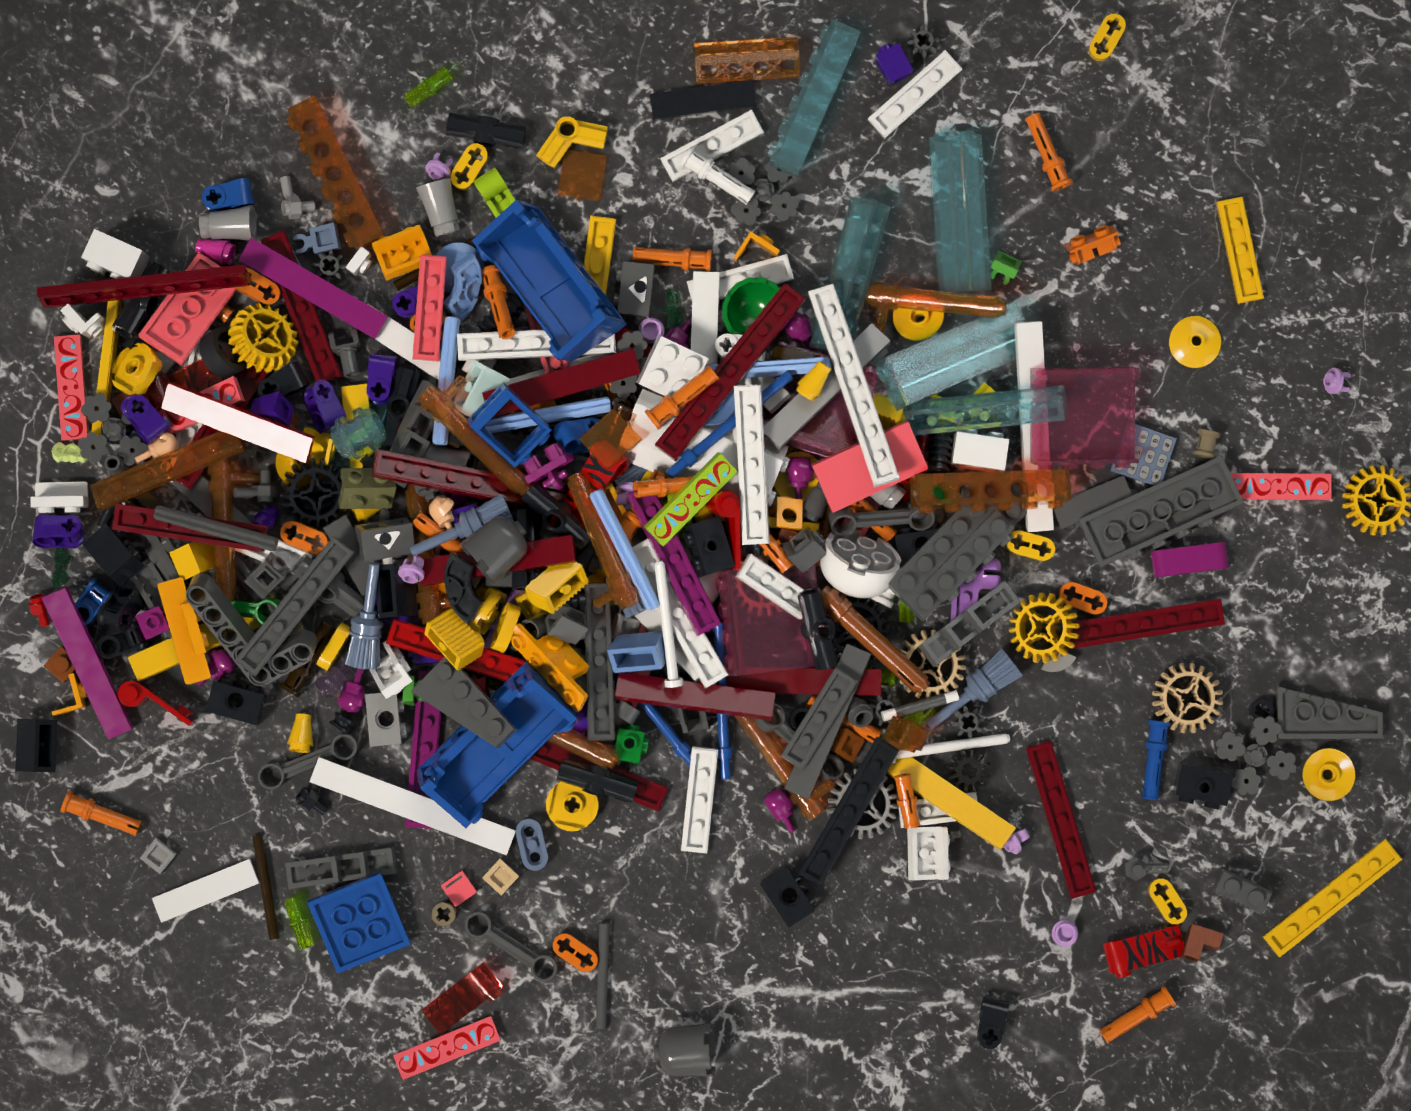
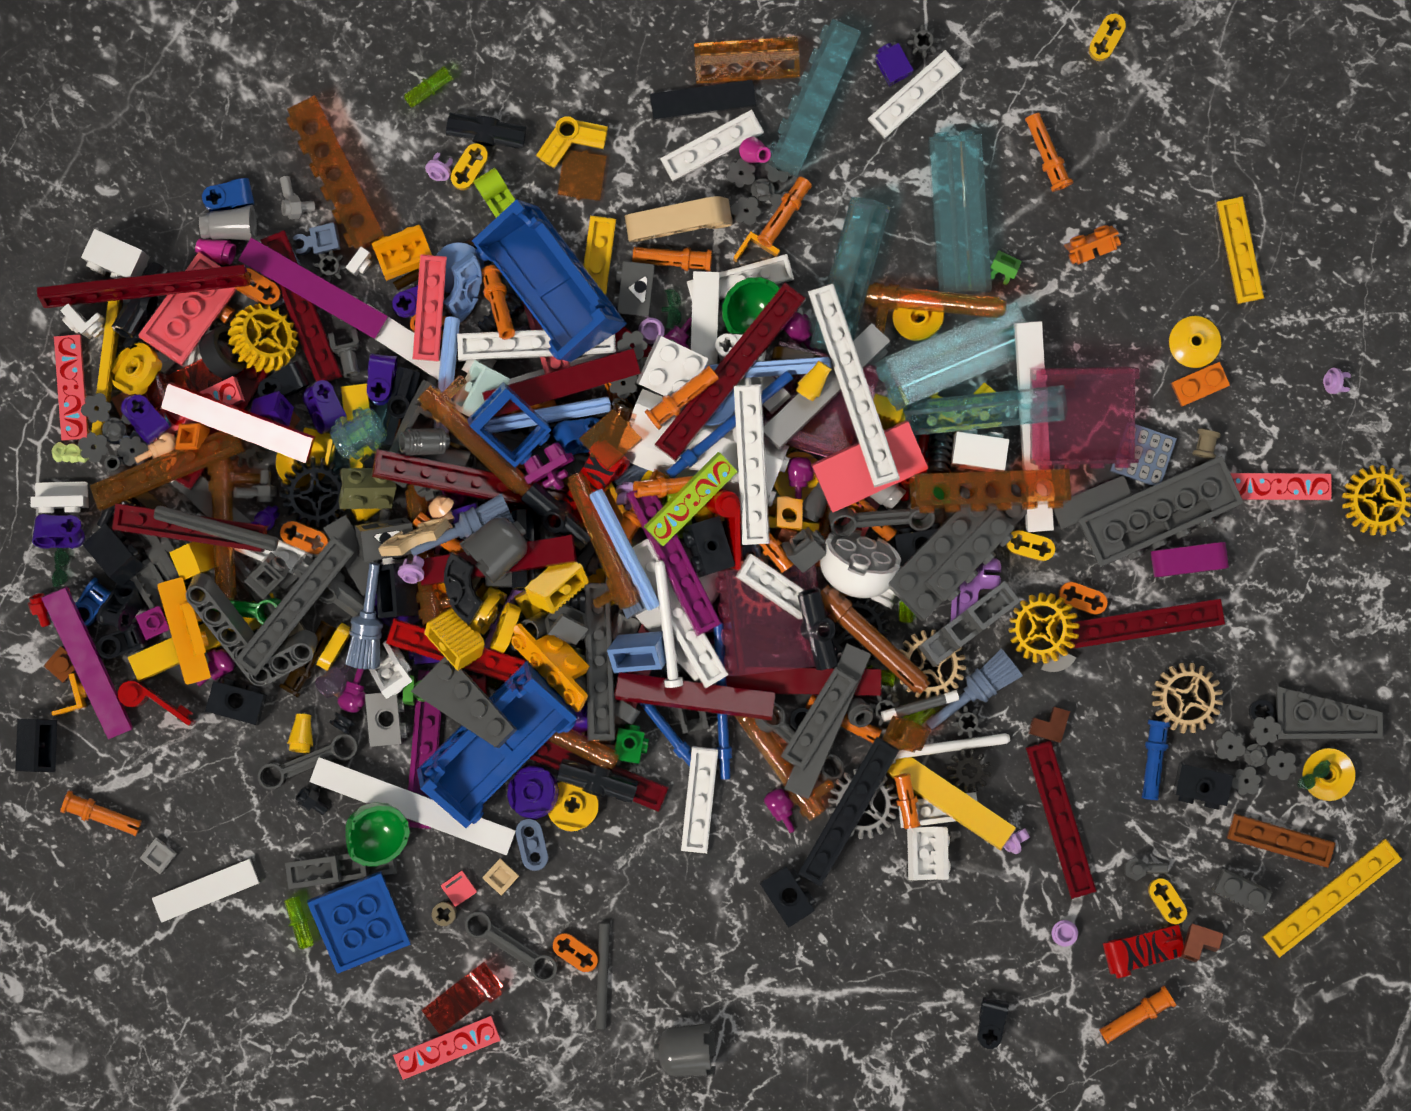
dark brown bar [252,835,280,940] -> none
light grey plant [416,178,460,237] -> none
white pin [679,146,756,205] -> none
dark orange plate [831,727,865,763] -> none
none -> orange slope [175,423,210,450]
none -> green cylinder [345,802,410,867]
none -> tan tile [378,518,450,556]
none -> dark grey head [399,428,450,455]
none -> dark purple tile [507,766,559,819]
none -> tan beam [625,196,733,242]
none -> dark pink cone [739,137,771,163]
none -> orange pin [757,177,812,247]
none -> copper piece [1028,707,1070,743]
none -> orange plate [1171,362,1230,407]
none -> dark orange tile [1226,813,1335,868]
none -> clear green piece [1297,760,1331,790]

